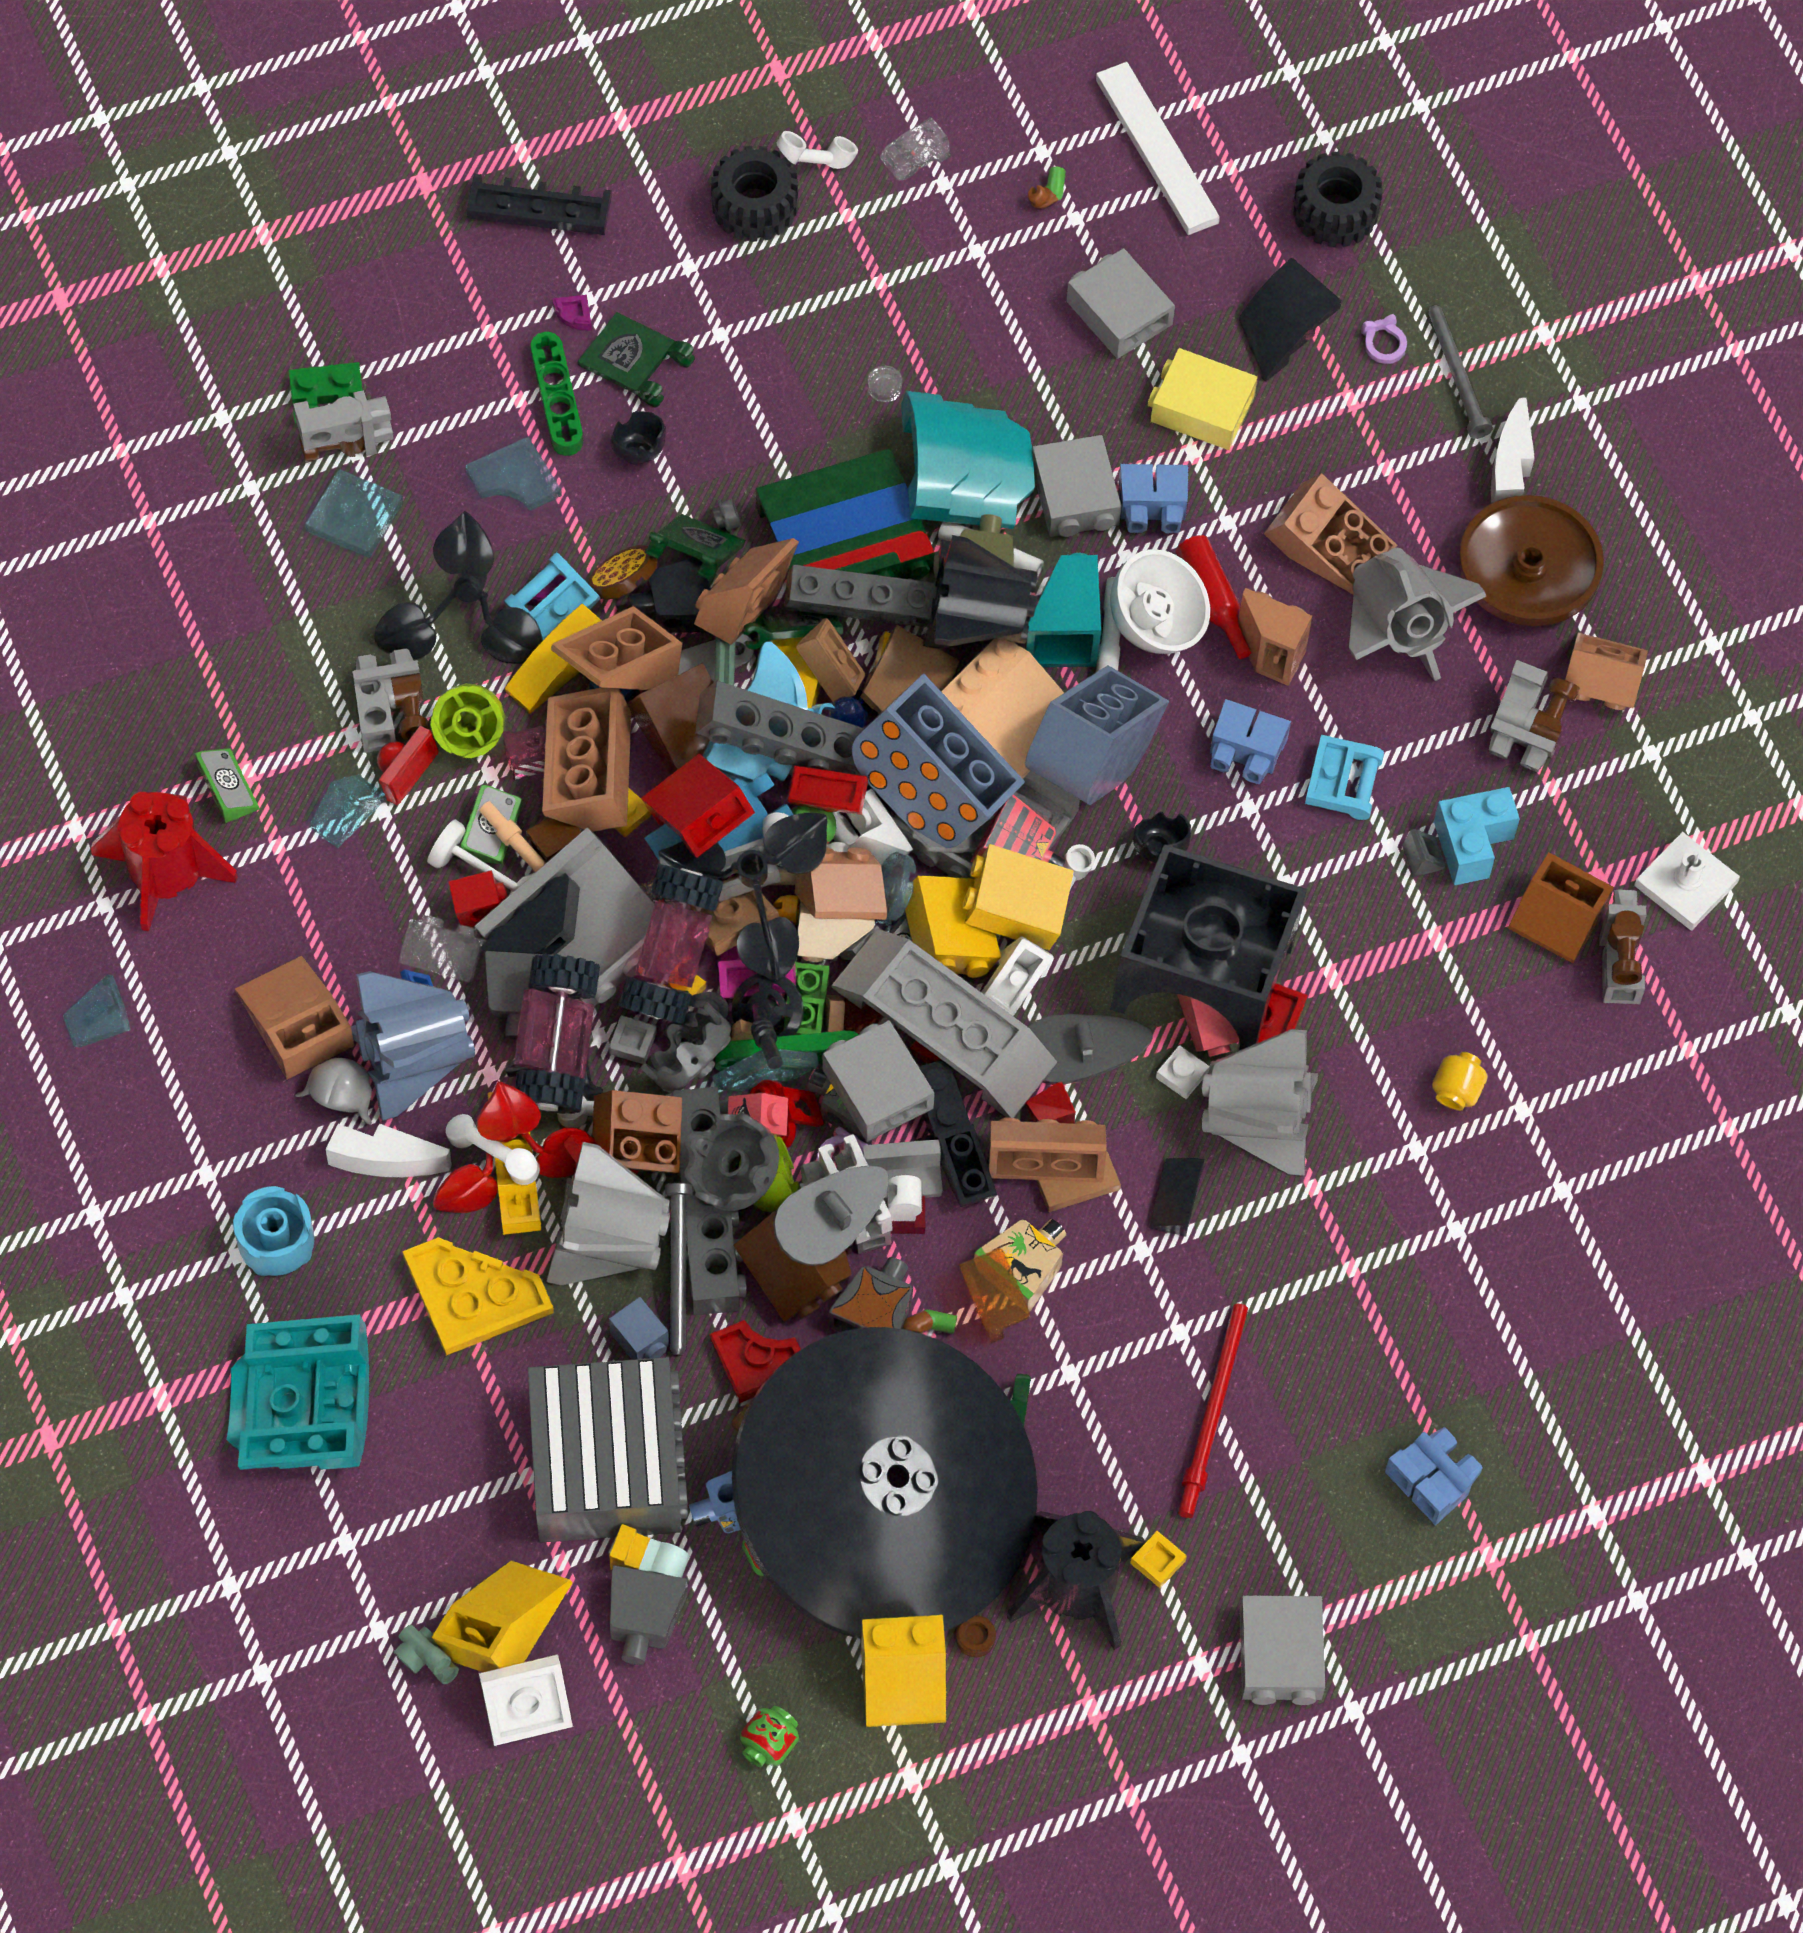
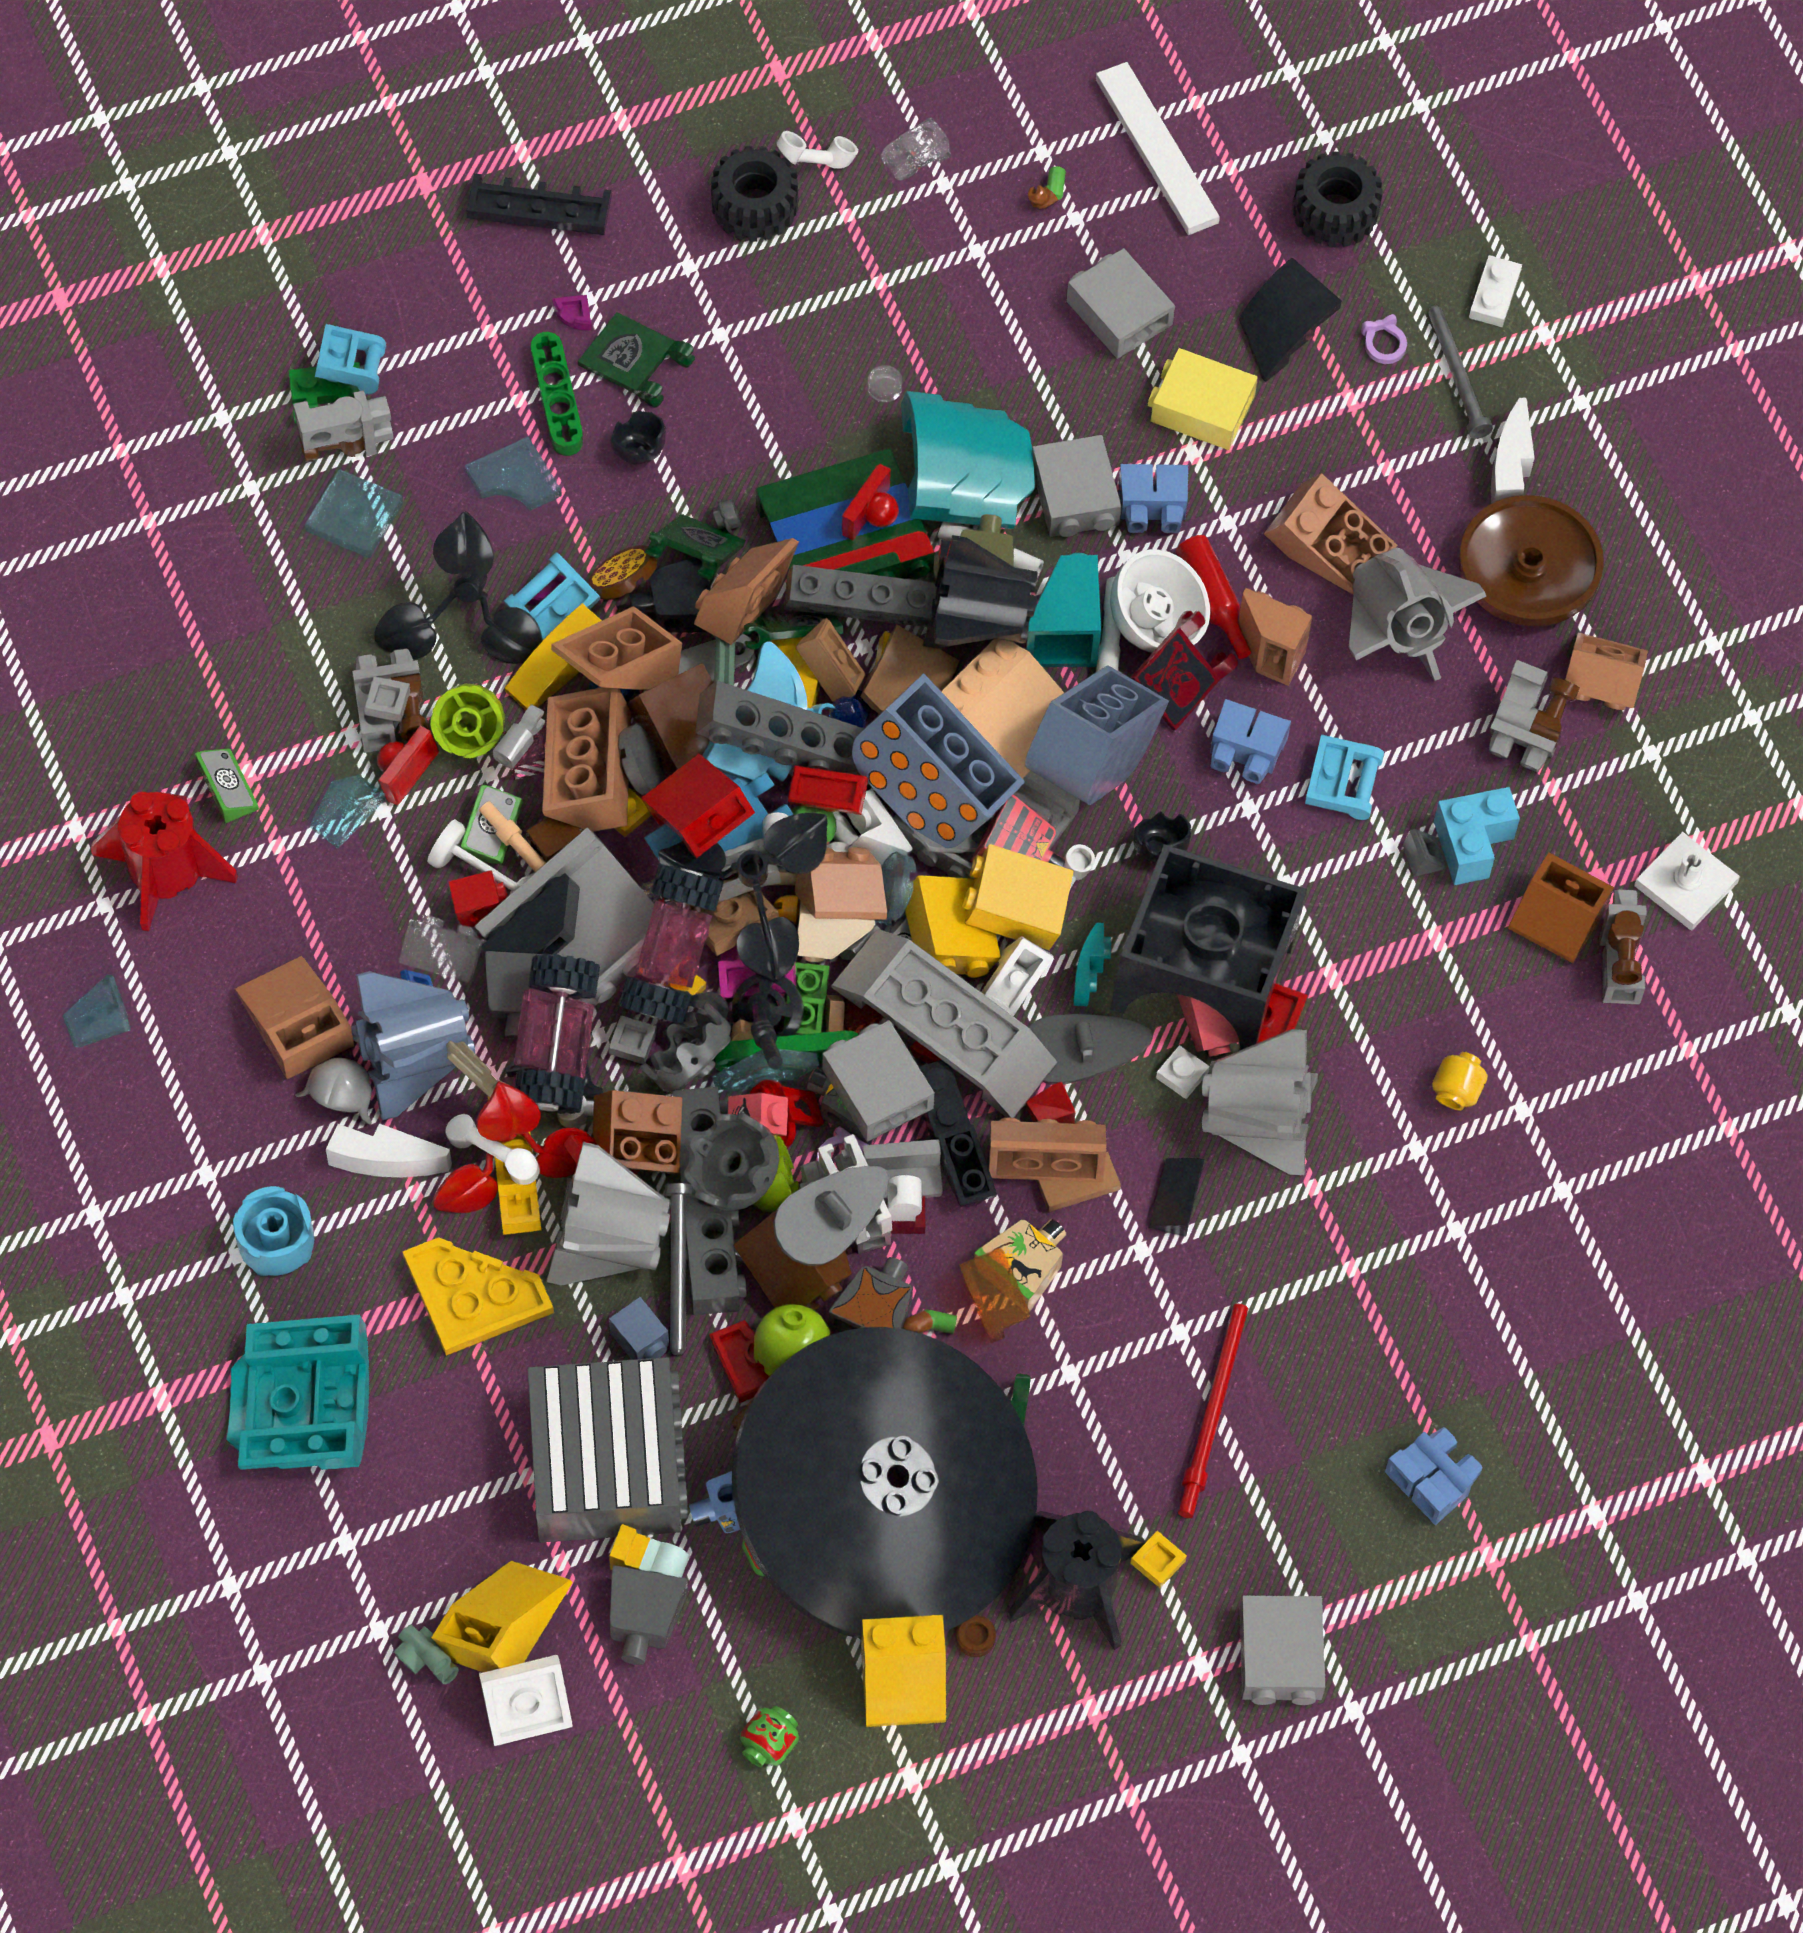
none -> medium azure plate [315,324,386,394]
none -> light grey plate [364,677,410,722]
none -> dark tan piece [446,1041,506,1097]
none -> light grey bar [493,705,545,769]
none -> dark grey tile [618,725,665,795]
none -> lime cylinder [754,1304,830,1376]
none -> red tile [842,464,899,540]
none -> teal slope [1073,923,1111,1006]
none -> flag [1131,610,1238,730]
none -> white plate [1469,255,1522,327]

